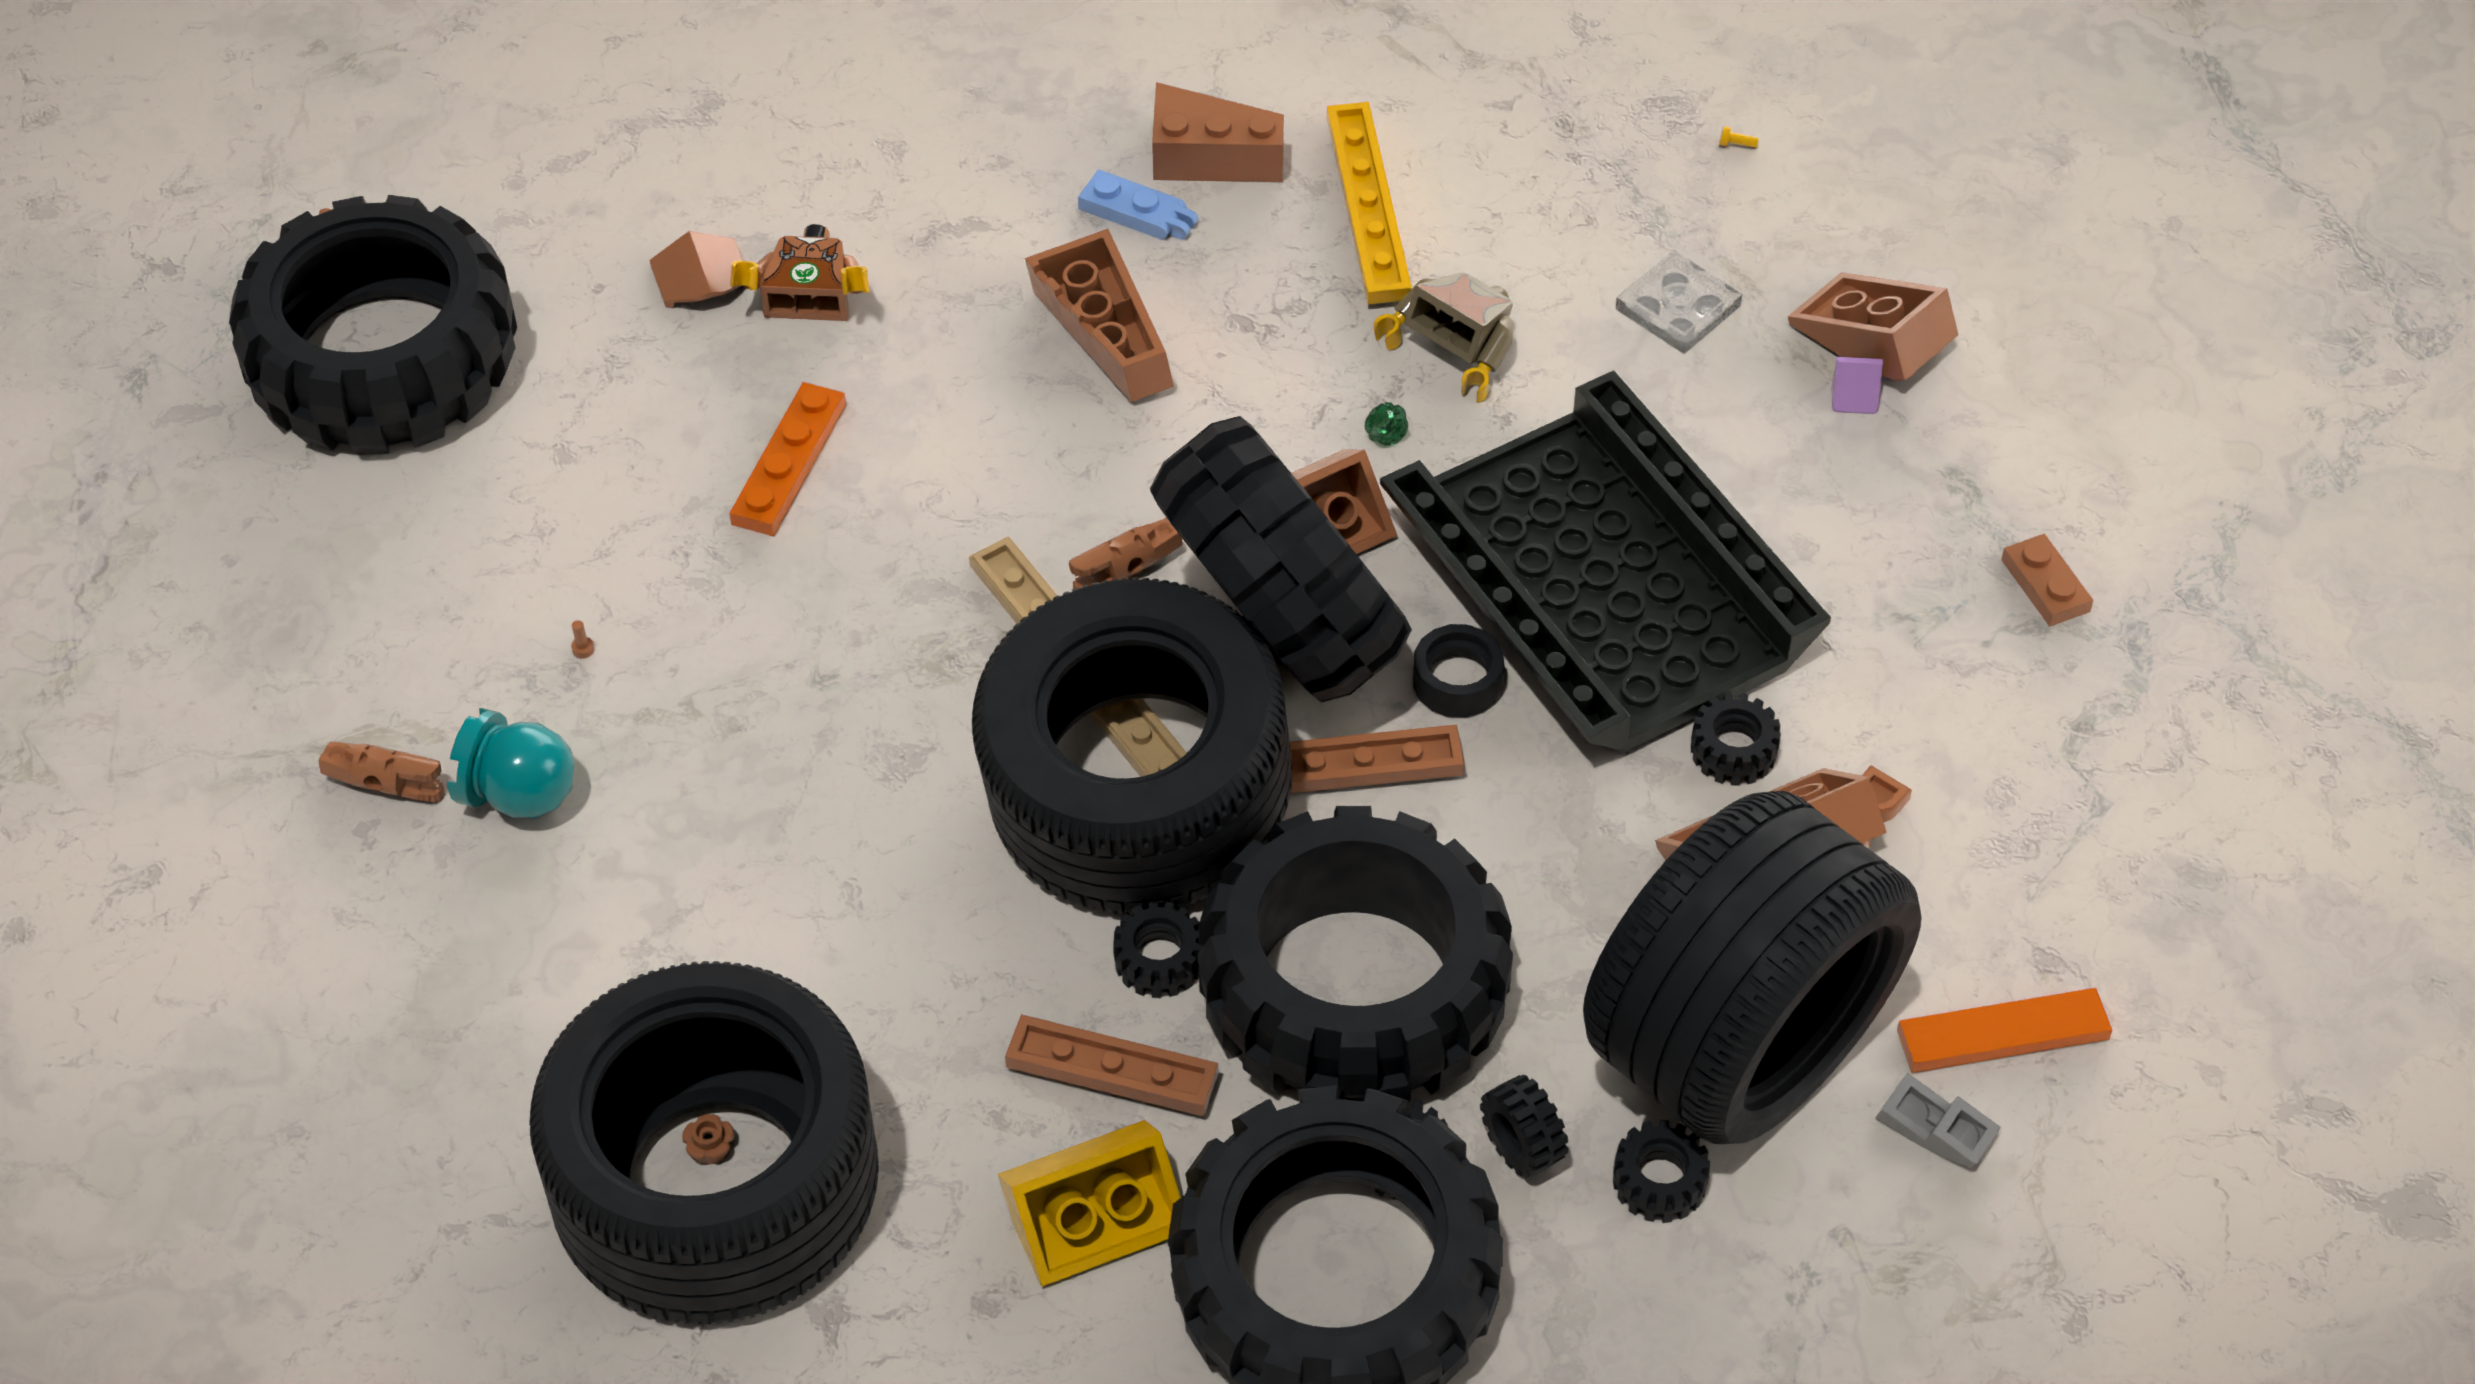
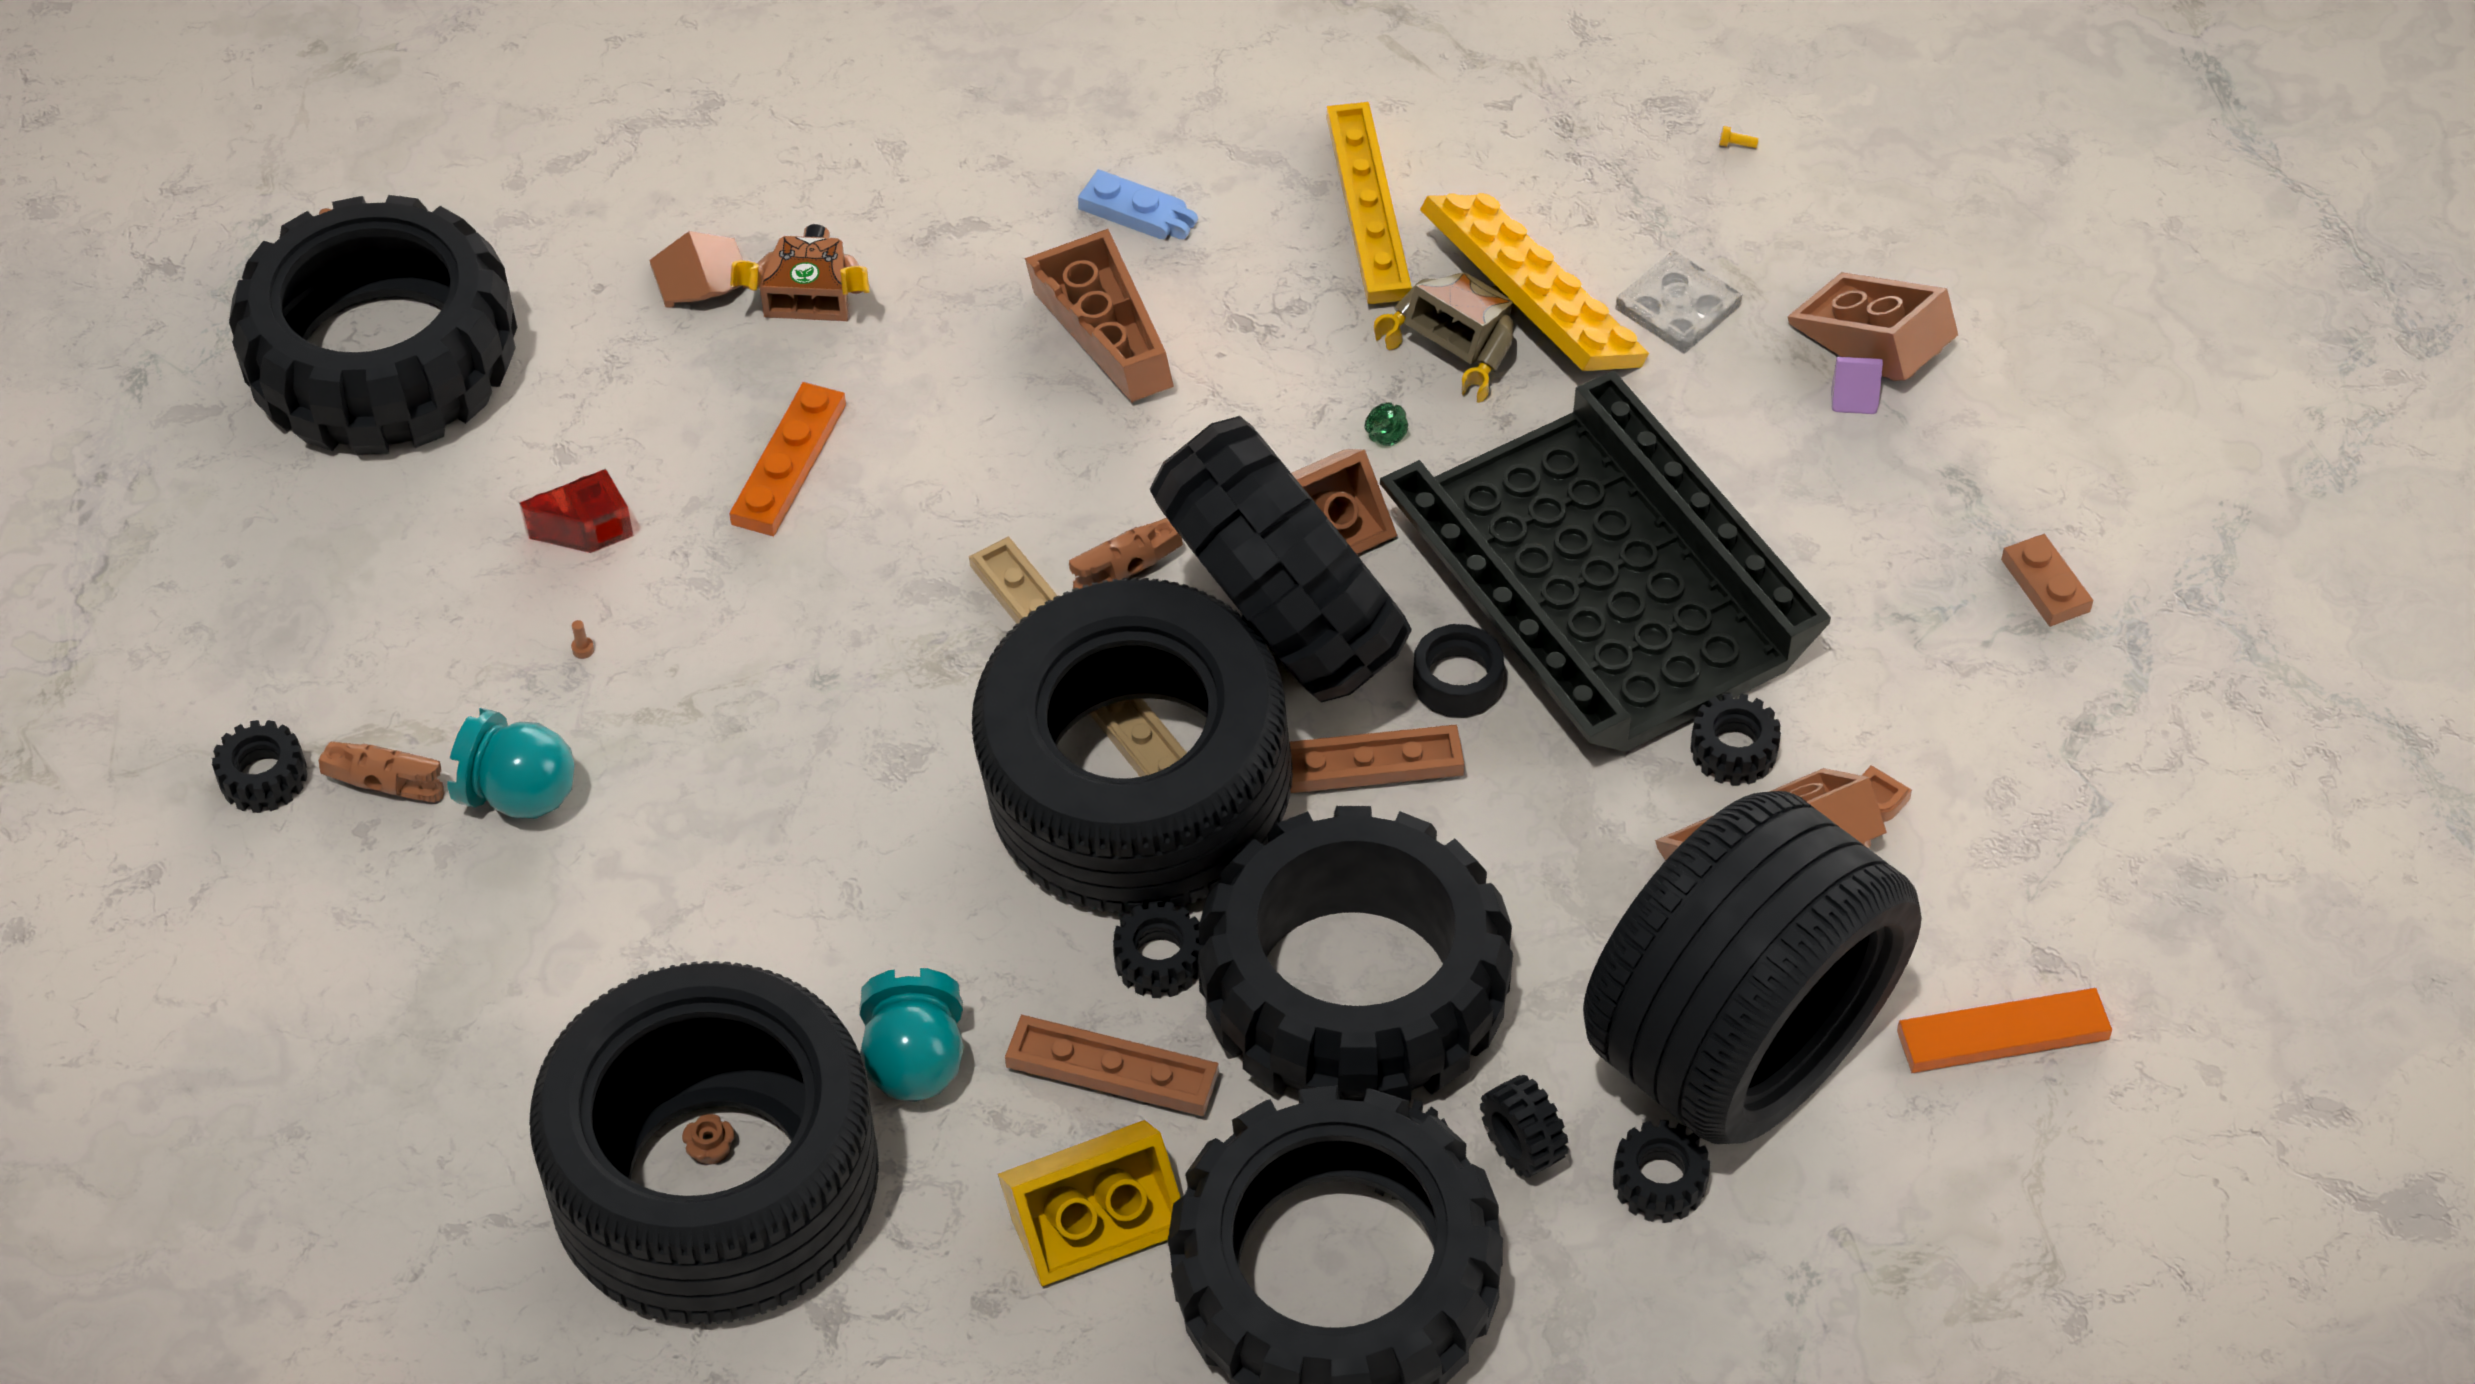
nougat wedge [1152,82,1284,182] -> none
light grey slope [1875,1073,2001,1168] -> none
none -> black tyre [212,720,308,813]
none -> clear red slope [519,469,634,553]
none -> teal tile [859,968,964,1102]
none -> yellow plate [1420,193,1649,371]

